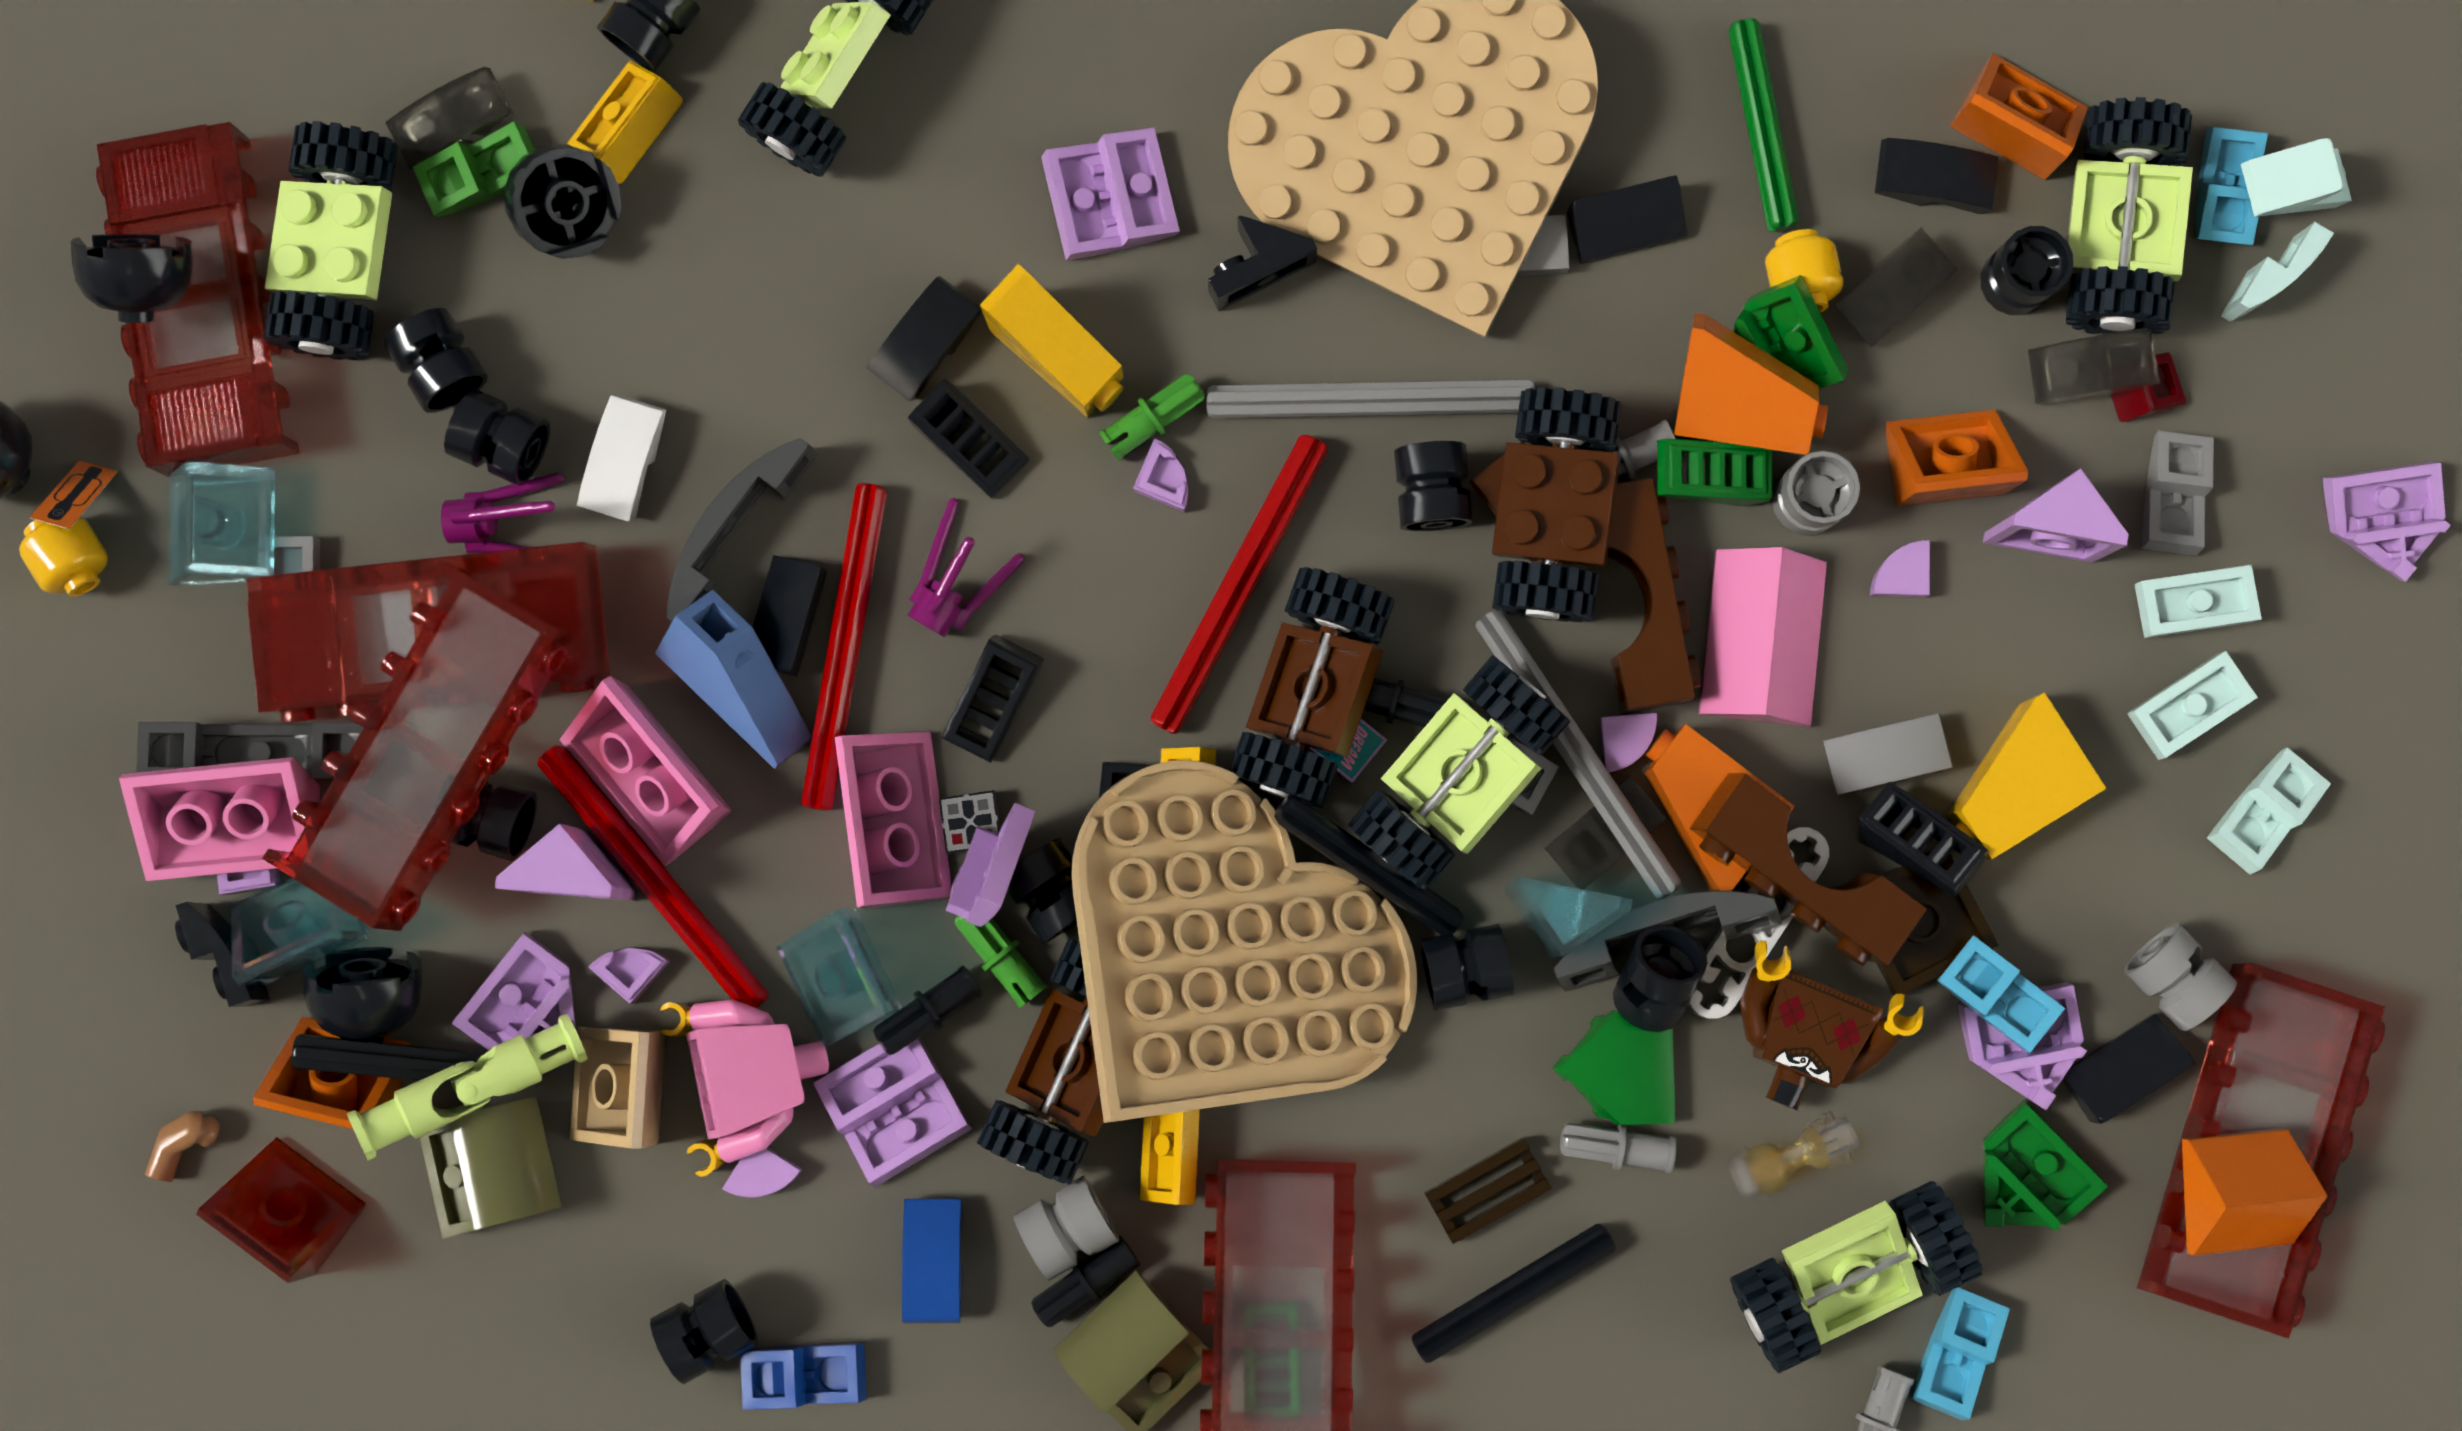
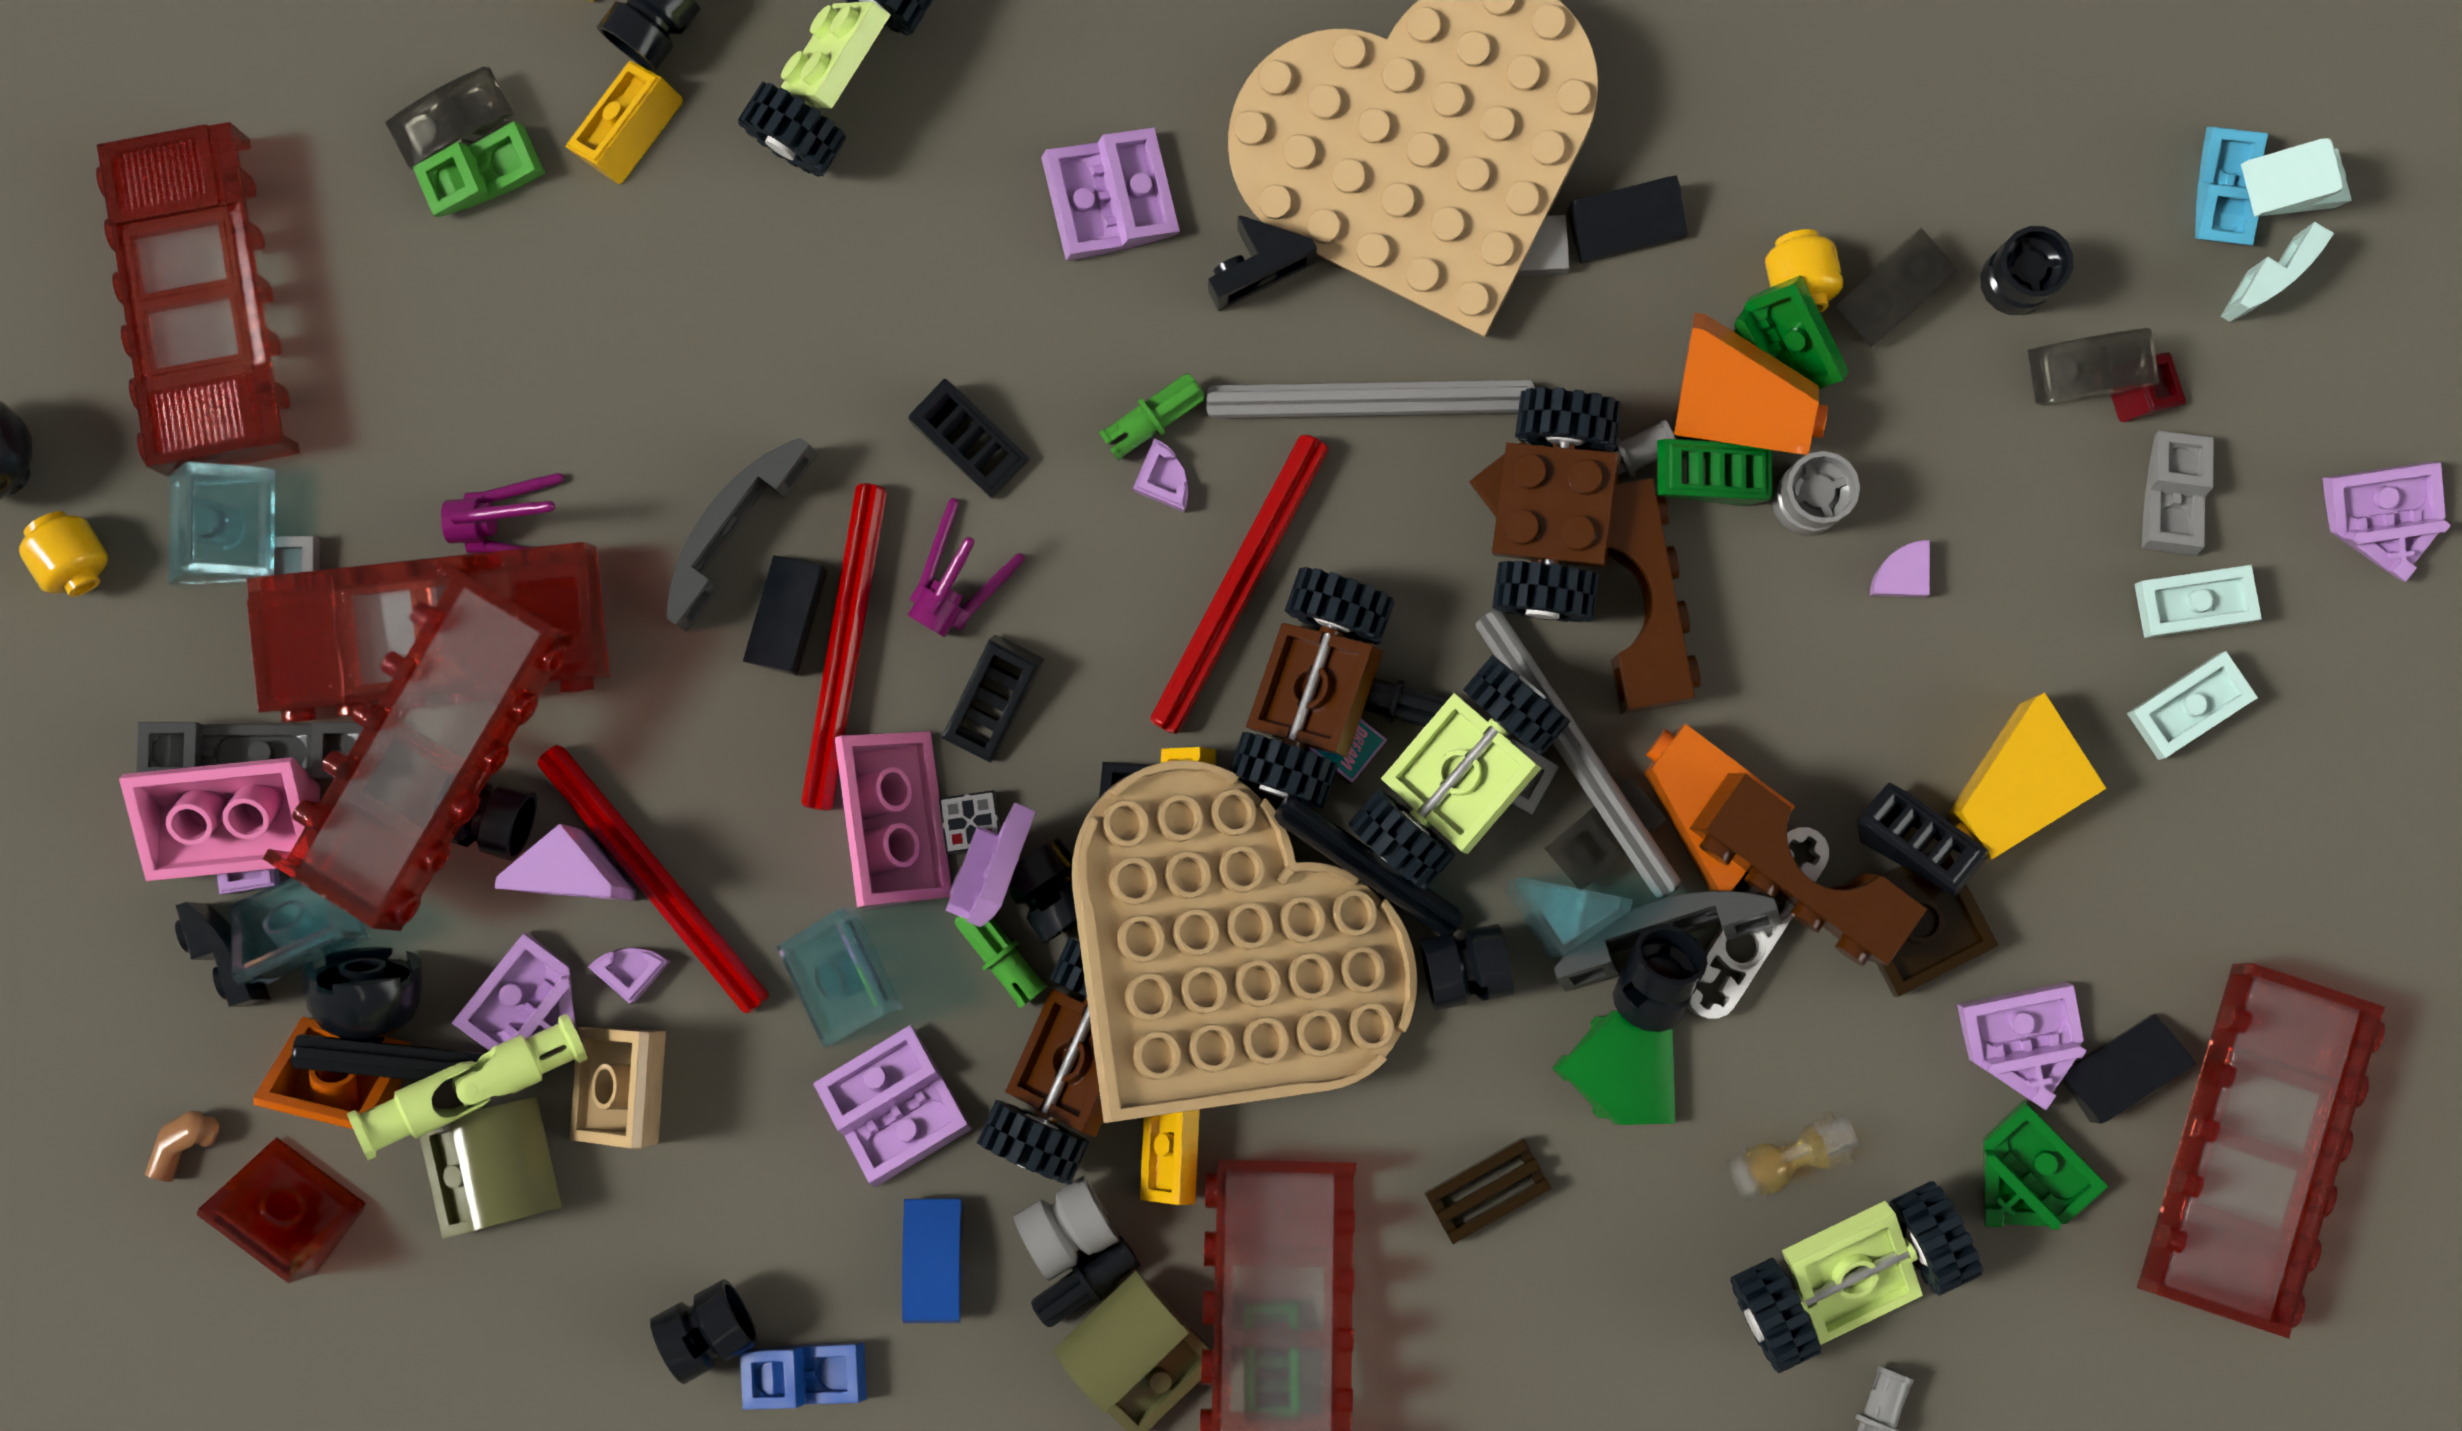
orange sticker [29,460,118,529] -> none
black cylinder [71,234,193,323] -> none
plate [264,121,398,360] -> none
black wheel [384,308,488,413] -> none
black wheel [444,389,550,486] -> none
black cylinder [504,144,622,259] -> none
bright pink slope [560,676,733,866] -> none
white slope [576,394,666,522] -> none
medium blue slope [655,590,812,769] -> none
bright pink torso [660,999,829,1177] -> none
lavender tile [722,1147,803,1198] -> none
black slope [866,276,982,401] -> none
black axle [873,965,983,1055] -> none
yellow slope [980,264,1124,418] -> none
black wheel [1394,441,1472,532] -> none
black axle [1412,1224,1616,1363] -> none
light grey axle [1560,1122,1676,1173] -> none
lavender tile [1599,713,1657,773] -> none
bright pink slope [1698,547,1827,728] -> none
green axle [1728,18,1799,232] -> none
reddish brown torso [1739,941,1924,1111] -> none
light grey slope [1823,713,1954,795] -> none
black slope [1875,138,1998,214] -> none
orange slope [1885,409,2028,507] -> none
medium azure slope [1909,1287,2010,1421] -> none
medium azure slope [1937,935,2065,1054] -> none
orange slope [1950,53,2088,180] -> none
lavender slope [1983,468,2129,563] -> none
plate [2066,97,2193,337] -> none
light grey wheel [2124,923,2237,1031] -> none
orange slope [2182,1128,2328,1256] -> none
light aqua slope [2207,747,2331,875] -> none

